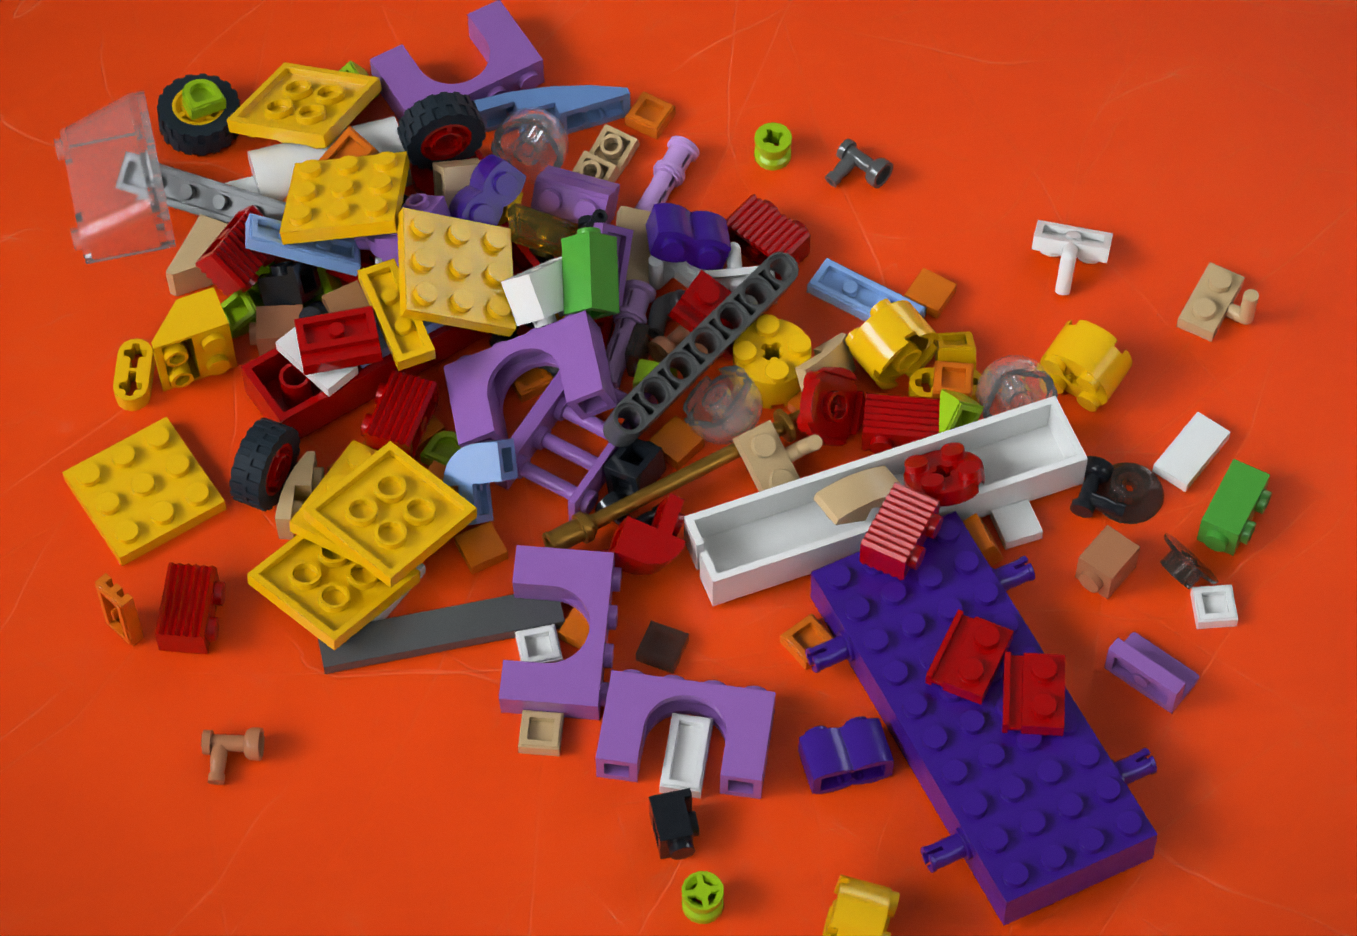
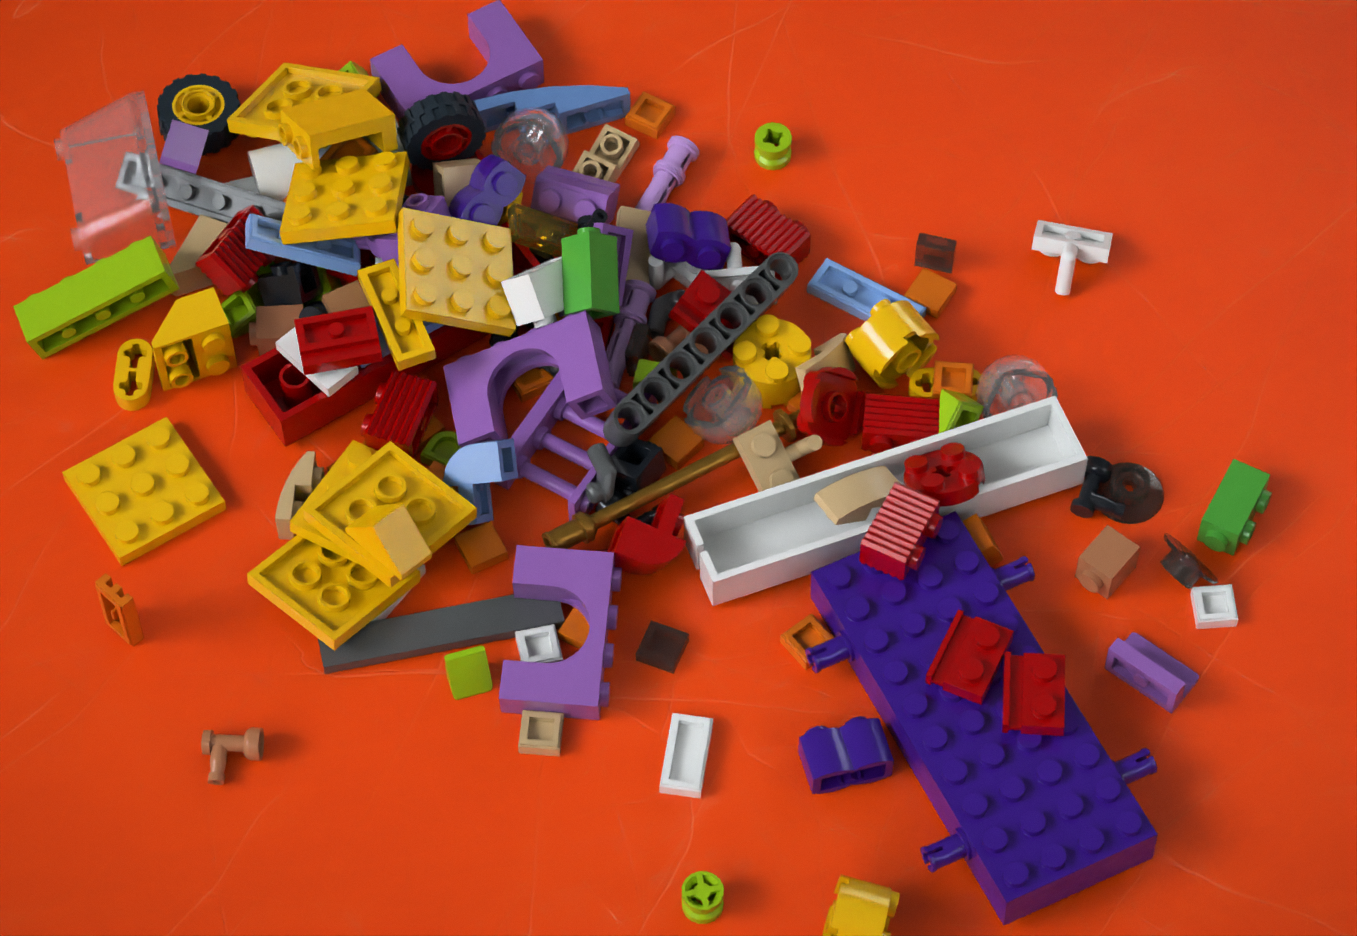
red brick [155,562,226,654] -> none
lime tile [182,79,226,120] -> none
black wheel [230,418,300,511] -> none
medium lavender arch [595,669,776,799] -> none
black brick [649,788,700,860] -> none
dark grey piece [825,138,893,188] -> none
yellow slope [933,331,976,370] -> none
white tile [990,499,1043,550] -> none
yellow brick [1040,320,1132,412] -> none
white tile [1152,412,1231,492] -> none
tan plate [1176,262,1259,342] -> none
none -> lime brick [13,235,180,359]
none -> medium lavender slope [159,119,209,174]
none -> yellow panel [278,88,398,170]
none -> yellow slope [346,504,432,581]
none -> lime slope [444,645,493,700]
none -> dark grey arm [585,443,617,504]
none -> clear smoke tile [914,233,957,274]

